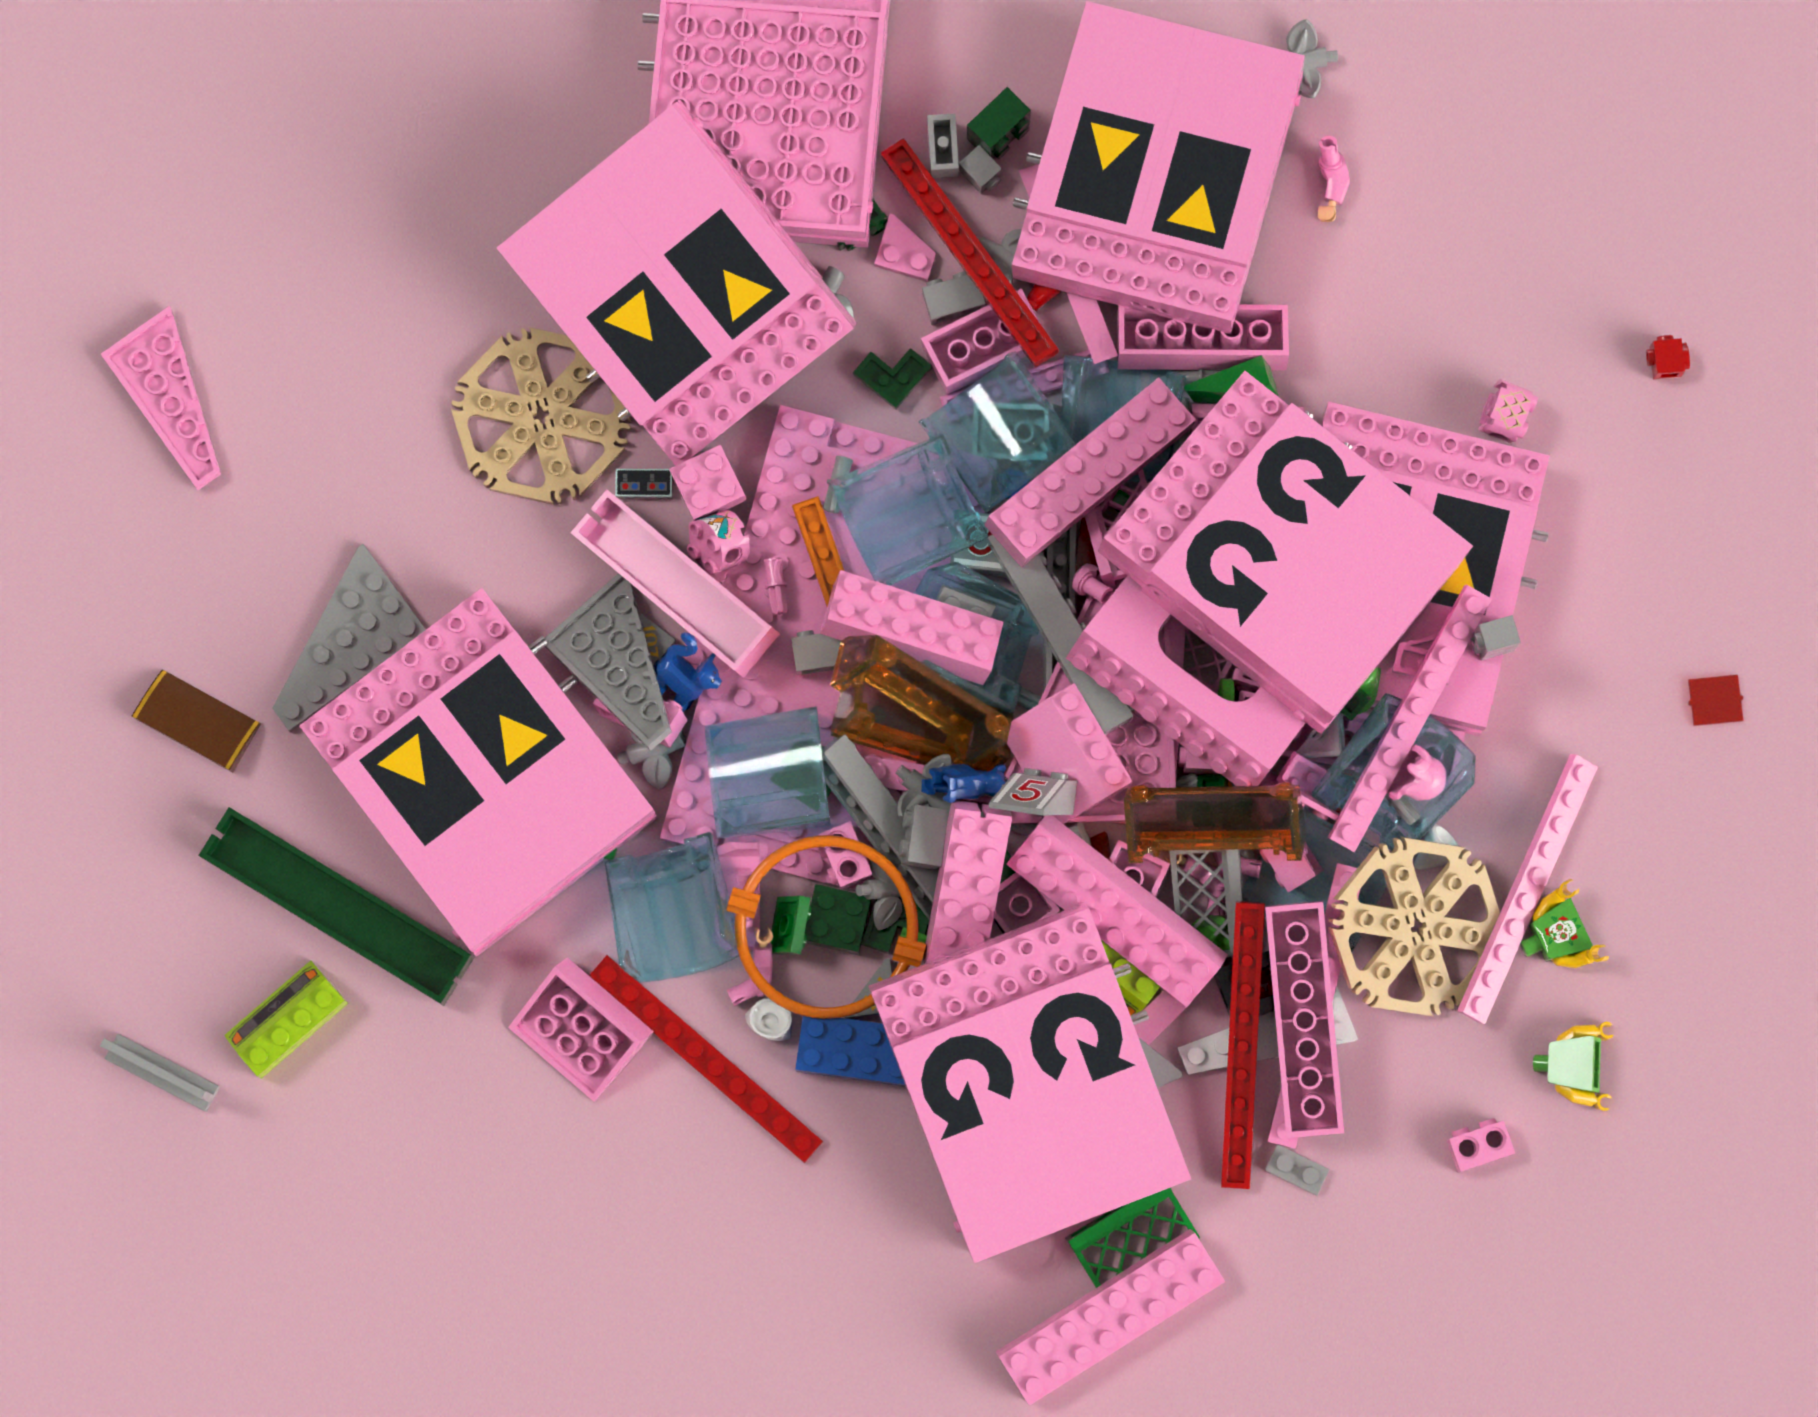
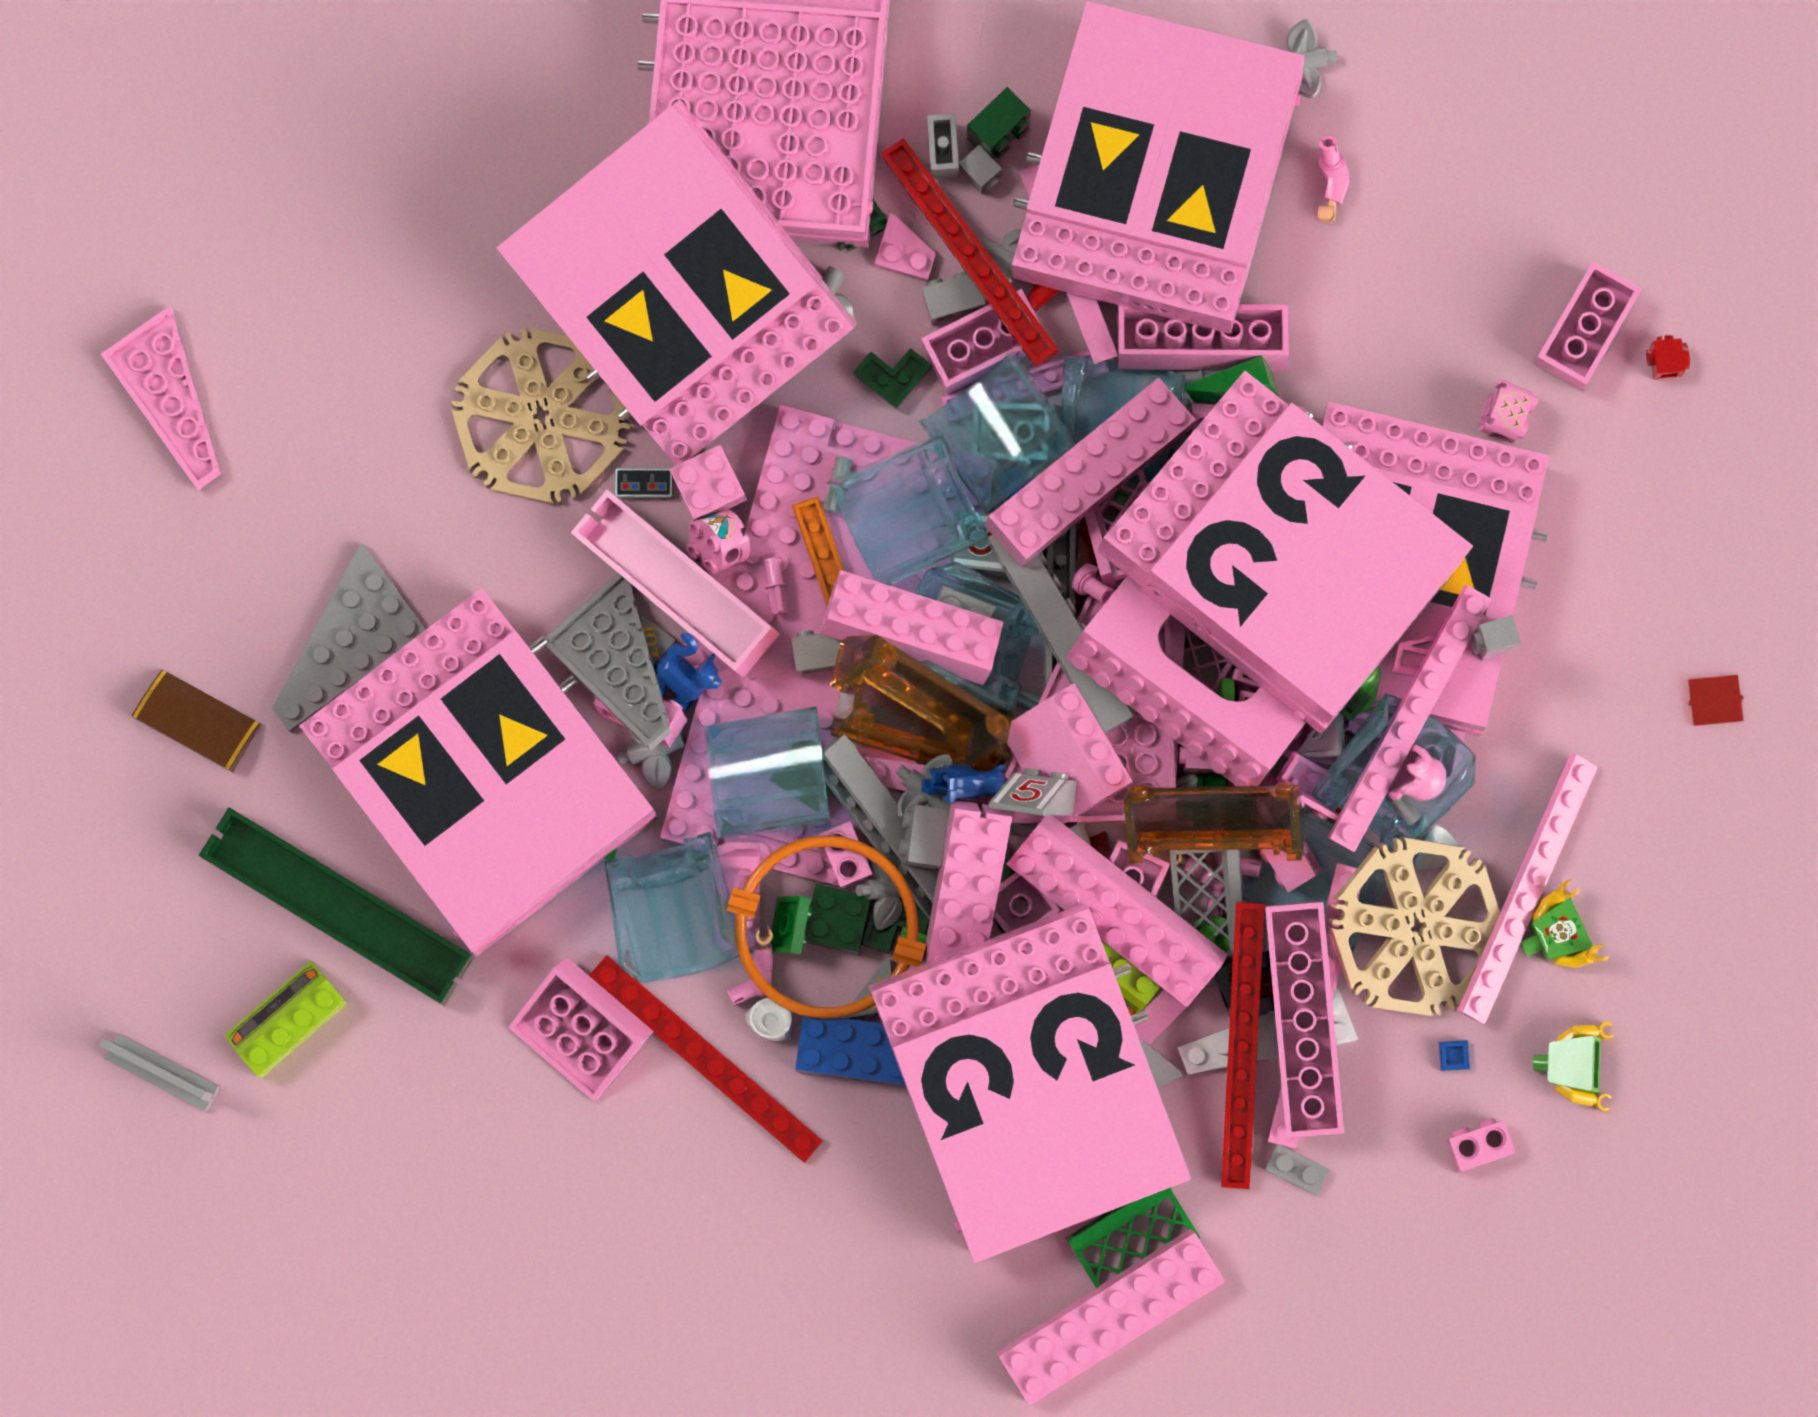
none -> blue tile [1438,1040,1470,1071]
none -> bright pink brick [1534,262,1642,392]

